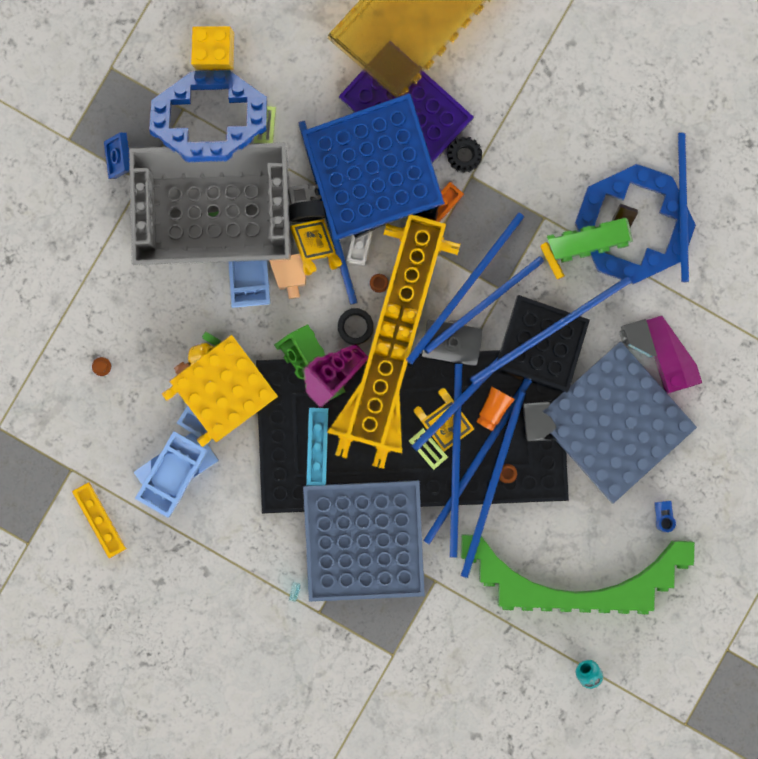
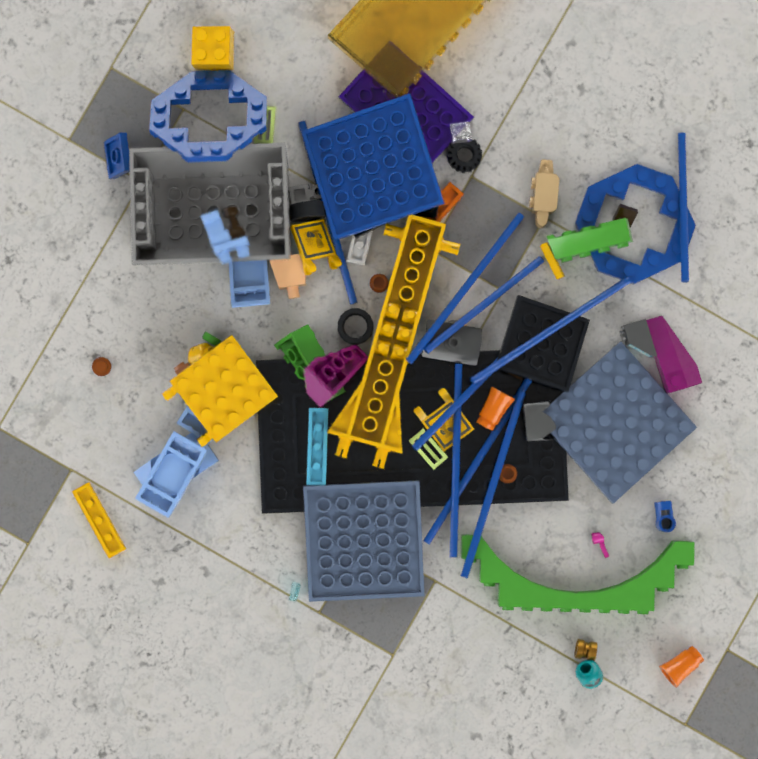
none -> light blue hips [201,206,250,264]
none -> clear tile [450,122,472,144]
none -> tan hinge [529,159,560,228]
none -> pearl gold wheel [574,639,598,661]
none -> dark pink hand [591,532,609,558]
none -> orange plant [659,646,704,688]

